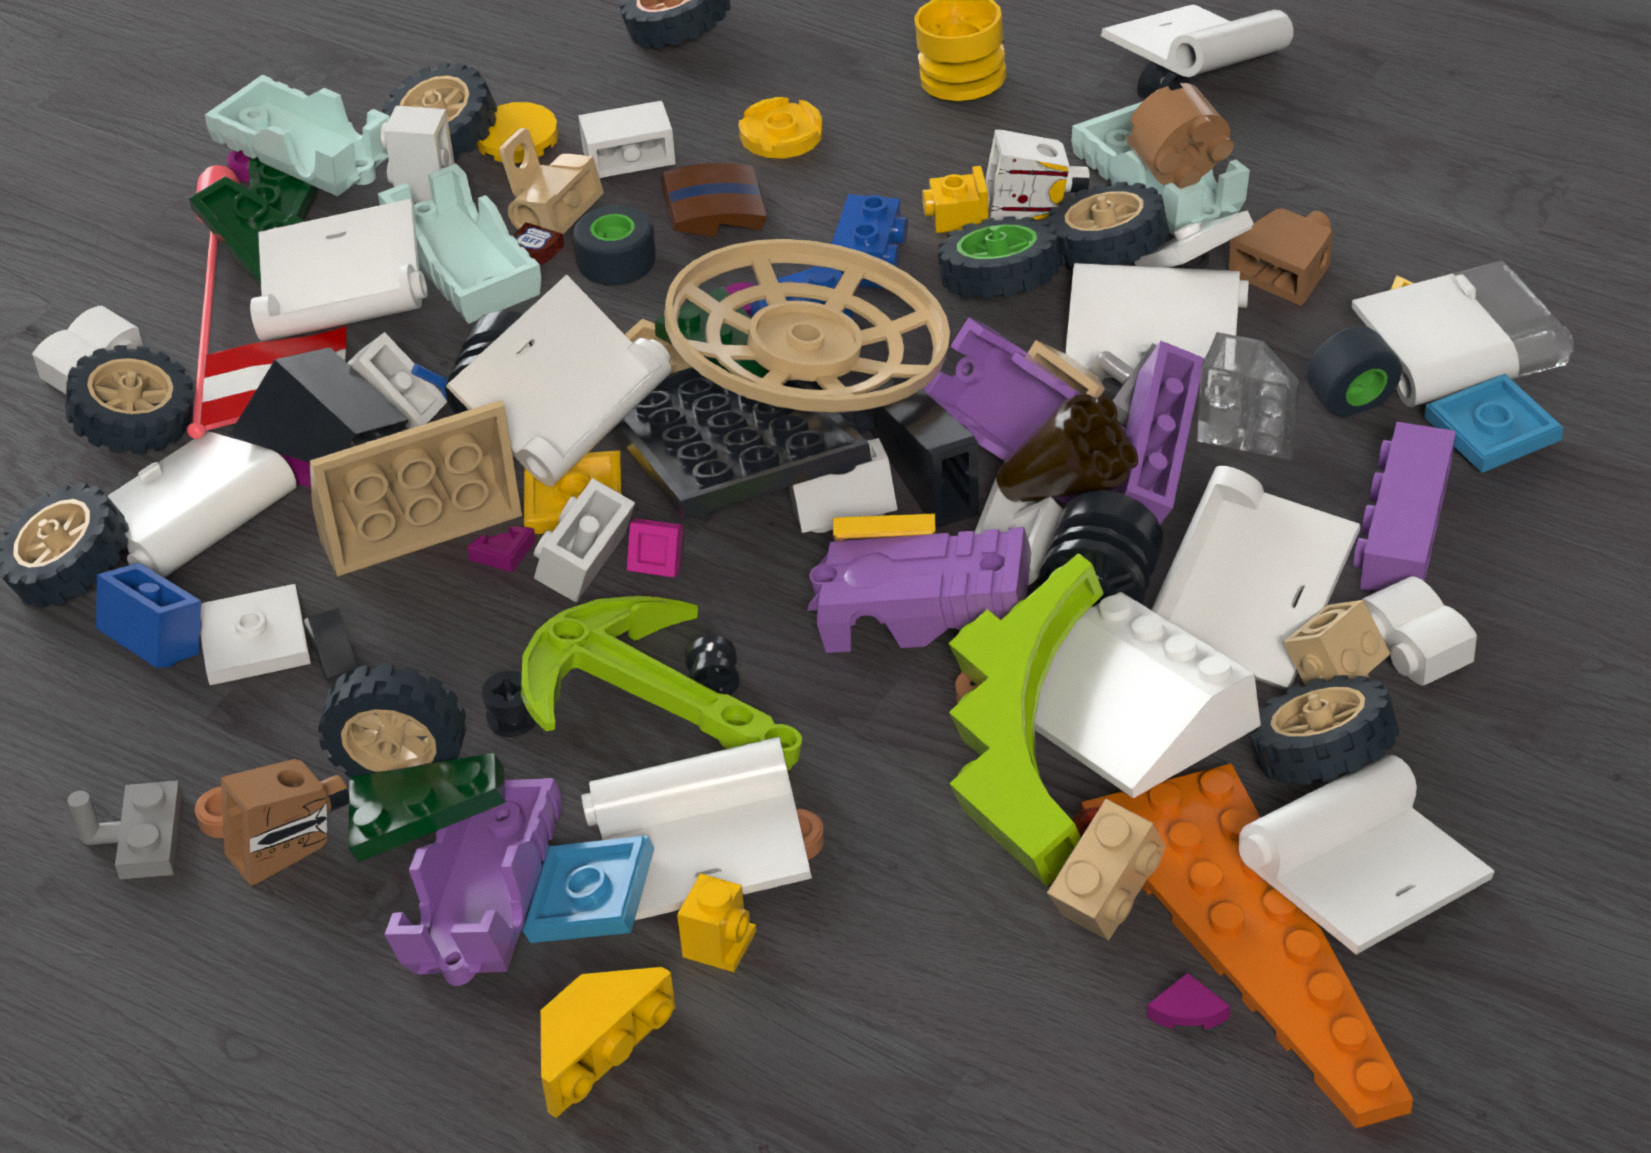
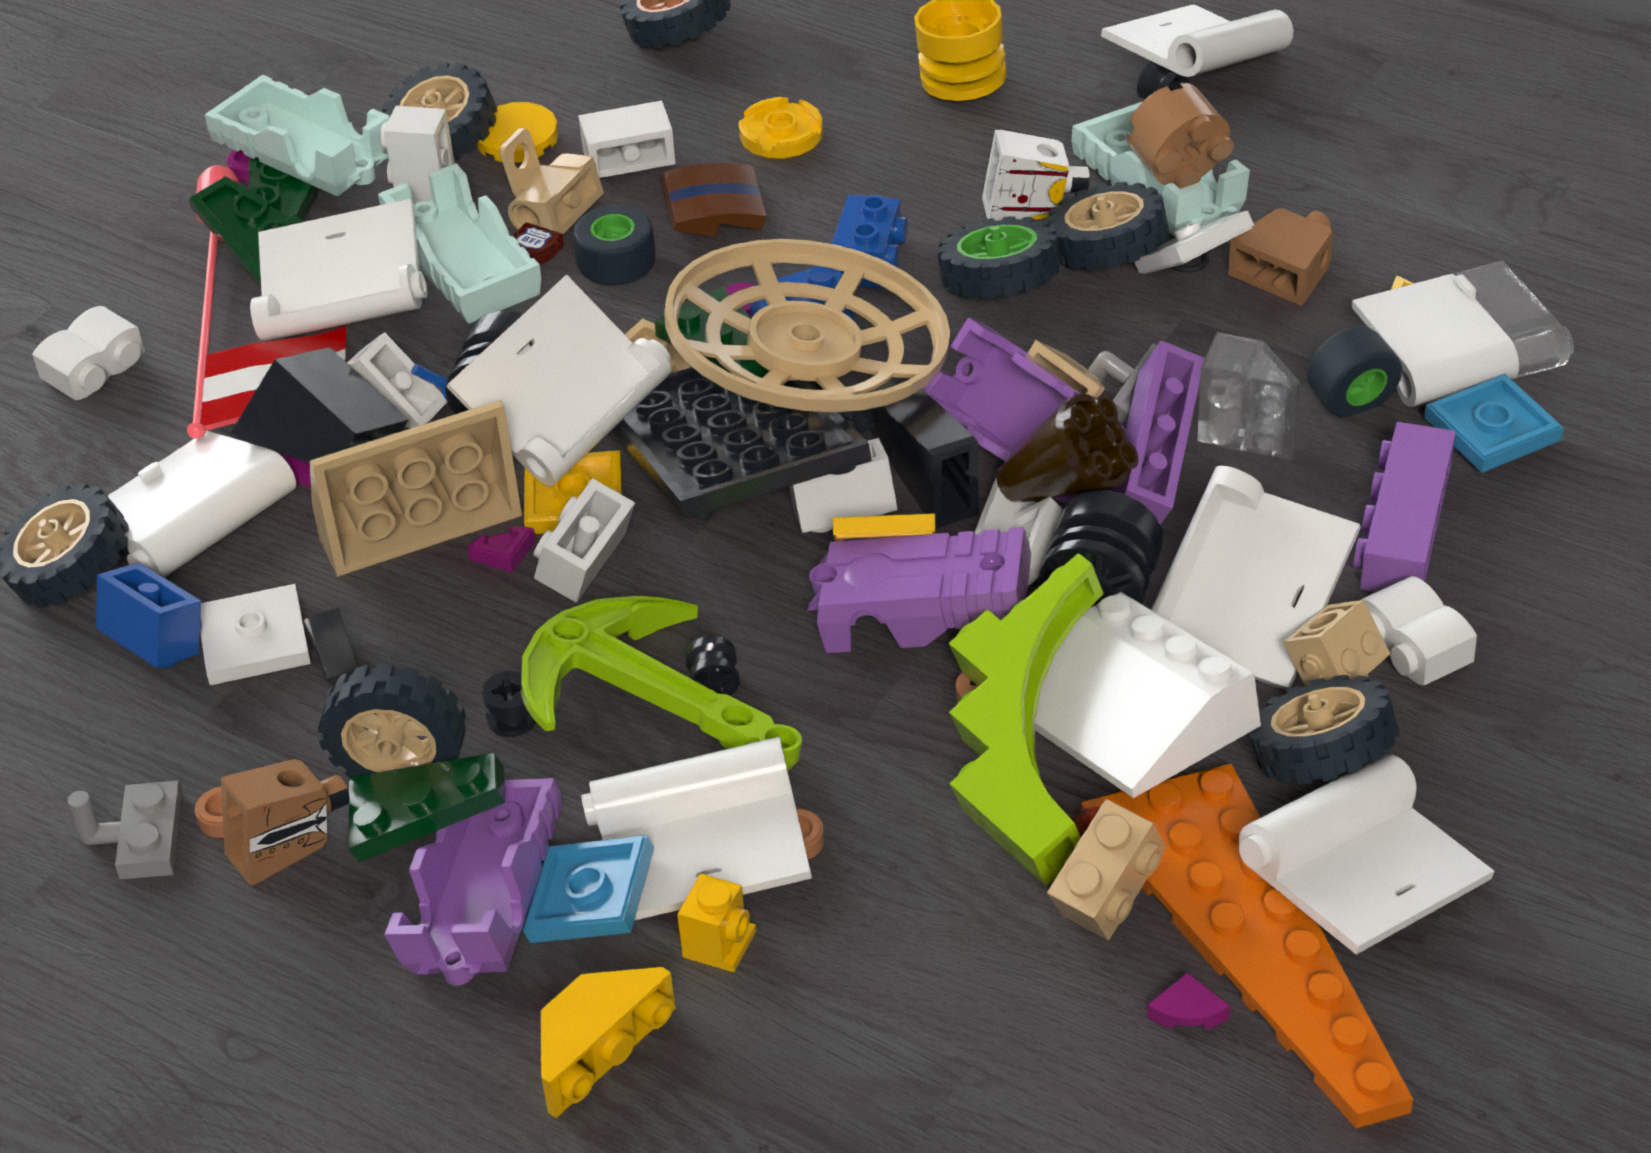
black wheel [65,345,194,454] -> none
dark pink tile [627,519,684,577] -> none
yellow brick [922,166,988,233] -> none
white door [1066,263,1249,384] -> none

